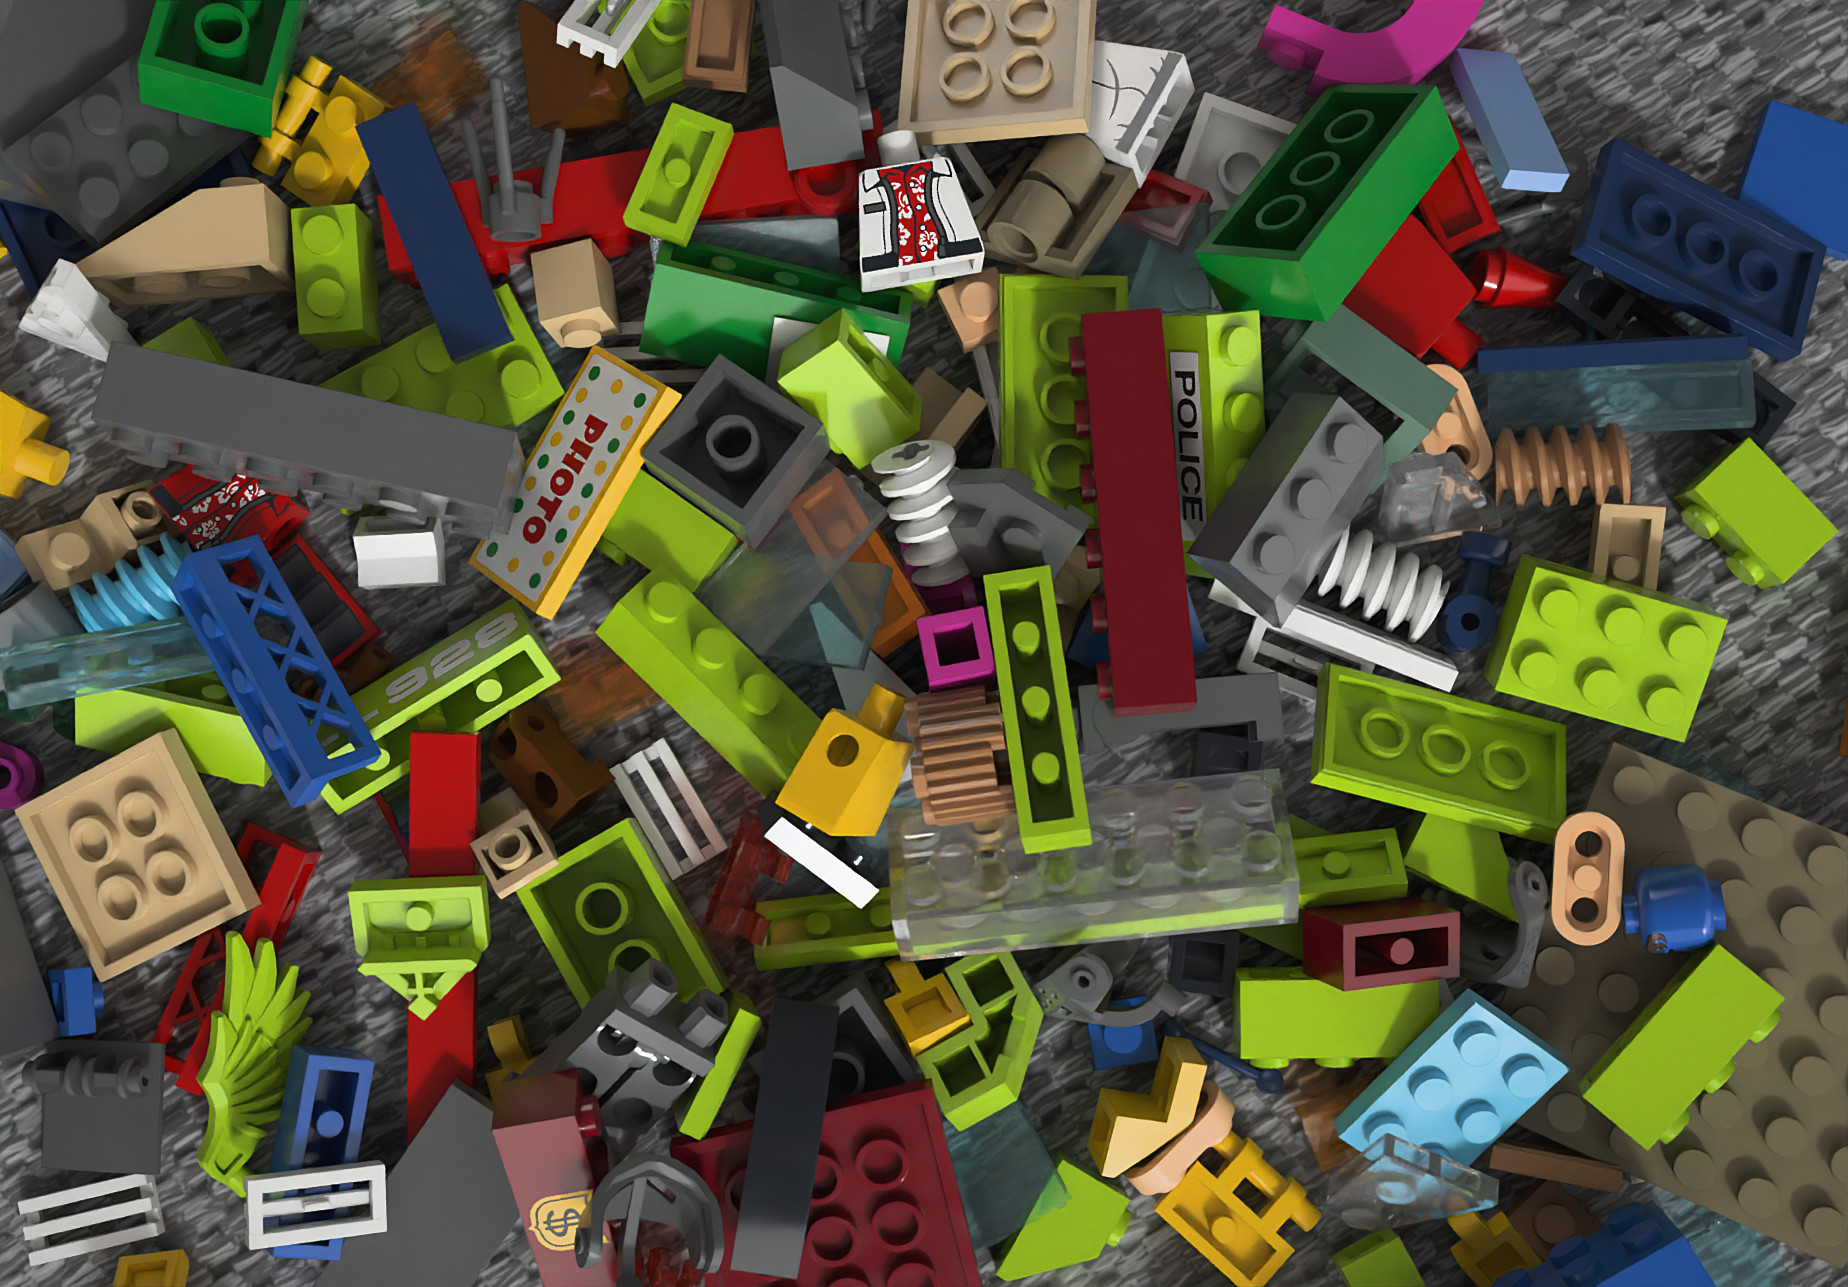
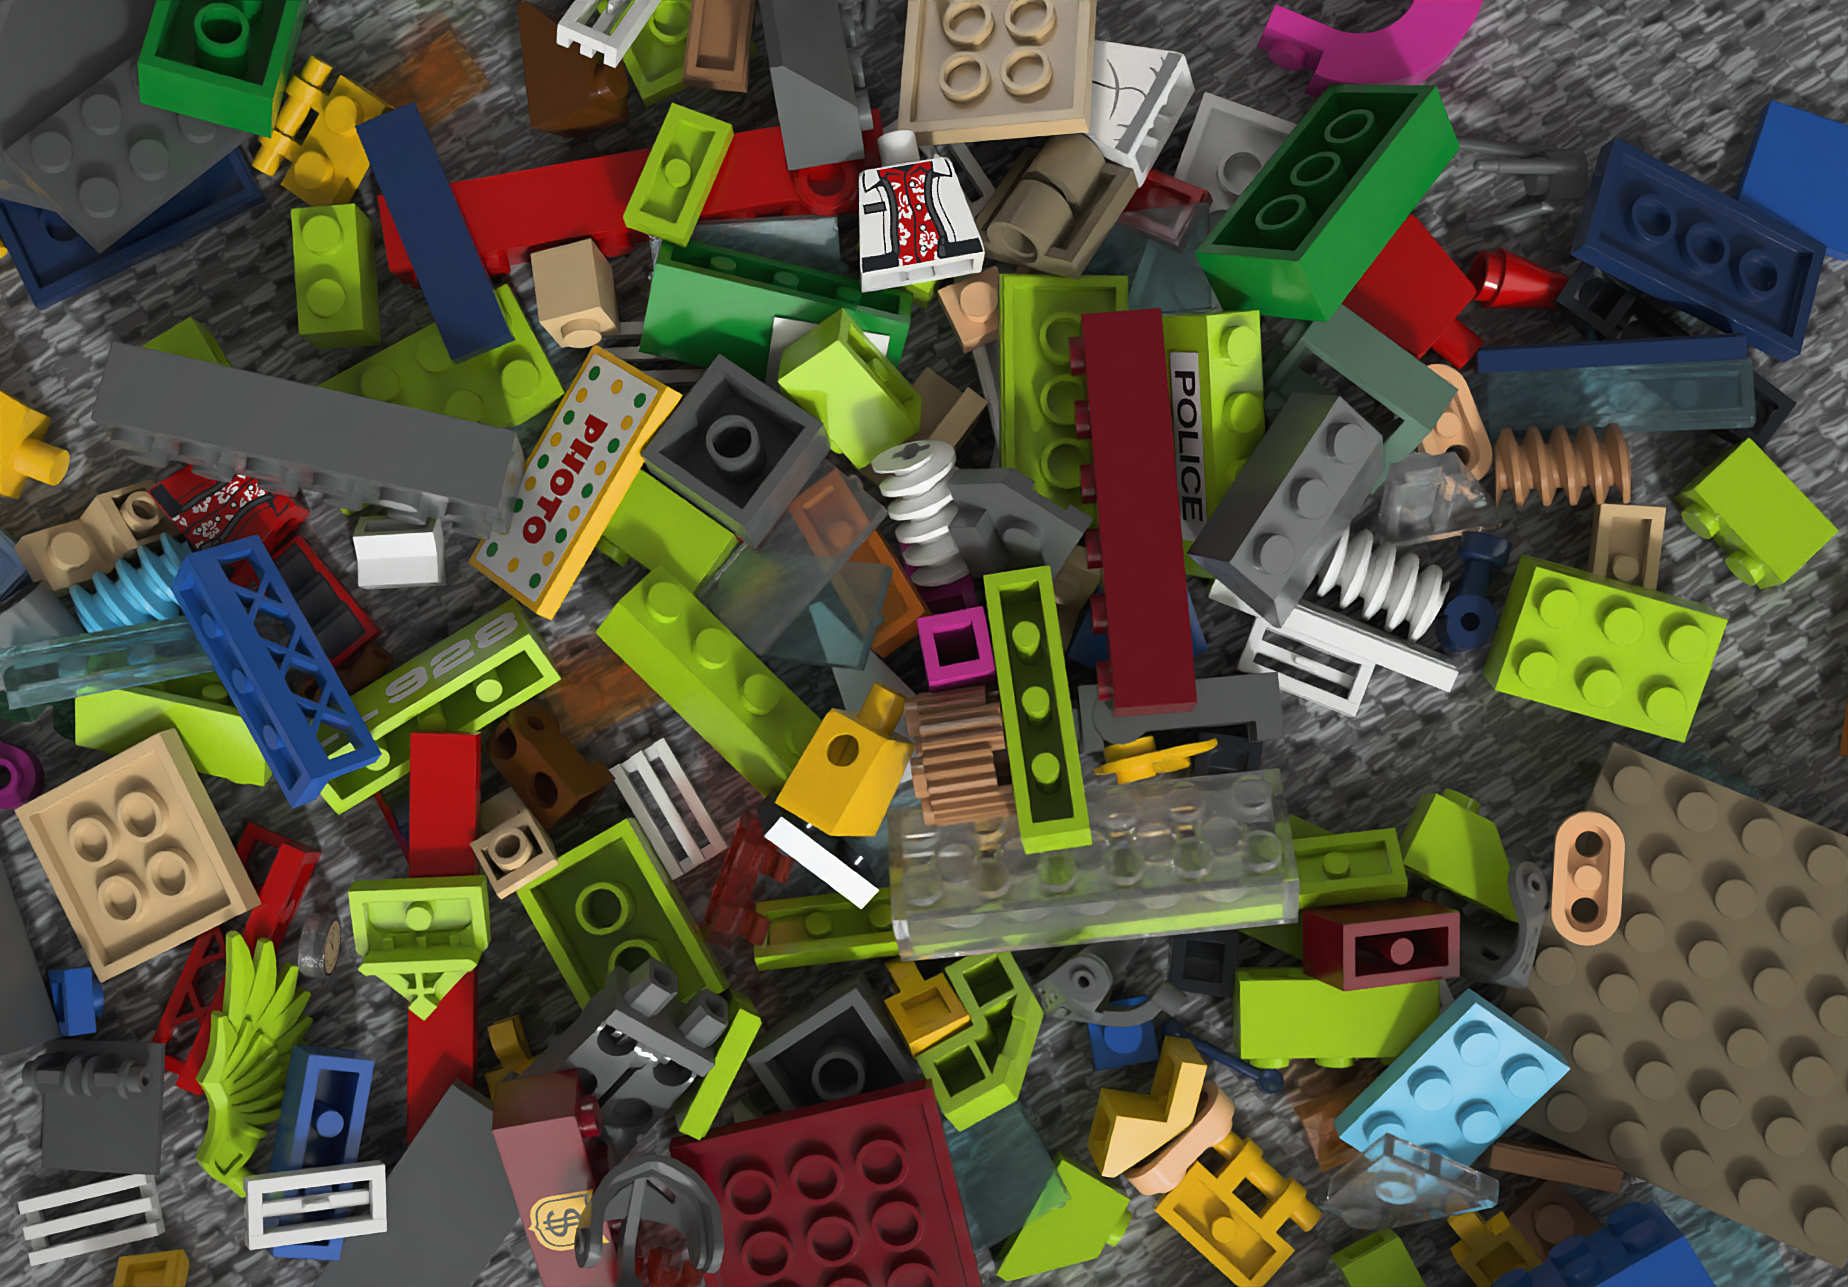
white wing [19,258,140,362] -> none
tan slope [75,177,296,308] -> none
dark grey plant [461,74,566,242] -> none
black slope [730,997,840,1279] -> none
lime tile [1310,662,1566,846] -> none
red tile [1418,114,1501,256] -> none
light blue tile [1448,48,1570,192] -> none
lime brick [1578,940,1786,1151] -> none
blue head [1621,864,1726,955] -> none
none -> clear tile [298,913,342,979]
none -> yellow plate [1093,736,1218,785]

